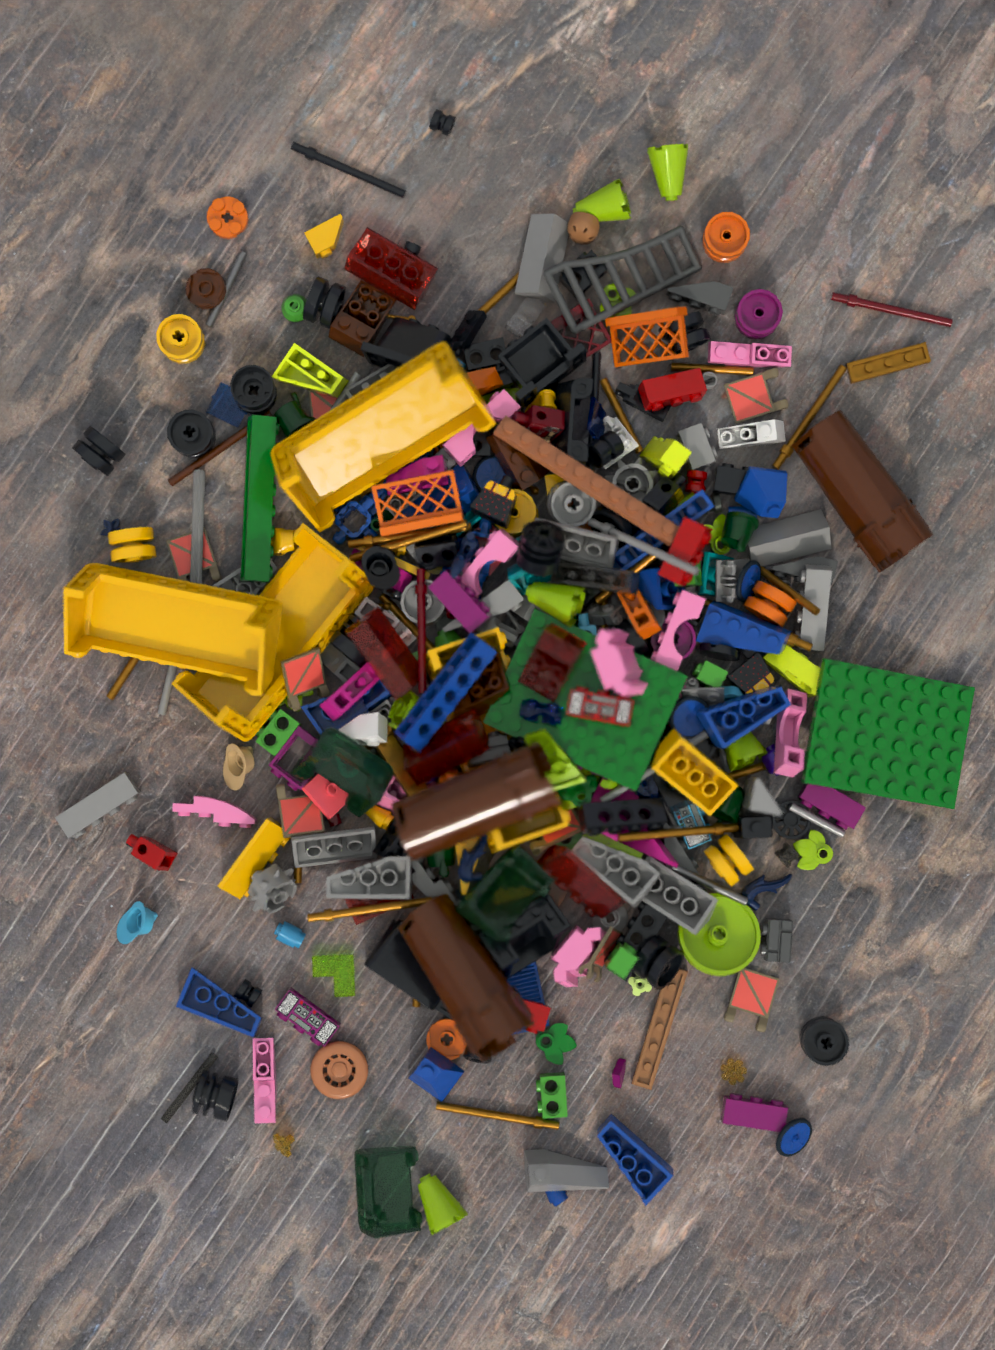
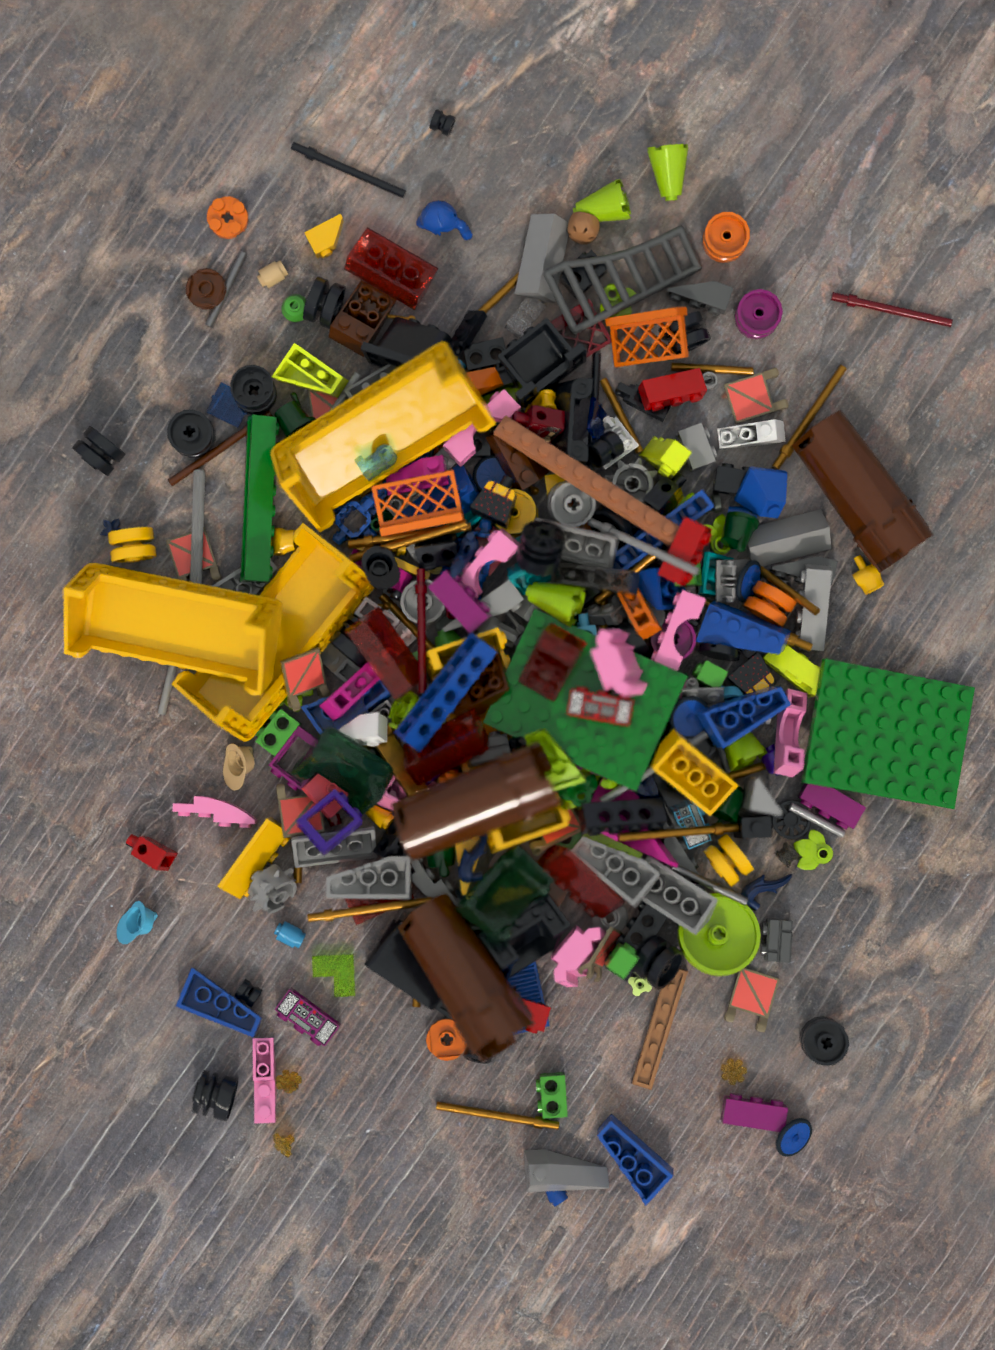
light grey brick [55,772,141,839] -> none
pearl gold bar [106,657,139,700] -> none
yellow wheel [156,314,205,364] -> none
clear smoke bar [161,1052,218,1123] -> none
nougat wheel [310,1041,368,1099] -> none
clear green windscreen [354,1146,422,1239] -> none
black hinge [404,241,421,258] -> none
blue slope [408,1047,464,1102] -> none
lime cone [417,1173,468,1235] -> none
hinge [519,698,564,726] -> none
green plate [536,1023,577,1065] -> none
magenta tile [612,1058,626,1088] -> none
red wheel [685,470,708,493] -> none
bright pink slope [708,341,792,368] -> none
pearl gold tile [846,342,931,384] -> none
none -> tan brick [257,260,289,289]
none -> clear yellow plant [276,1070,302,1093]
none -> dark purple window [296,789,363,856]
none -> clear light blue leg [354,444,397,481]
none -> blue piece [416,200,473,240]
none -> yellow piece [852,555,884,595]

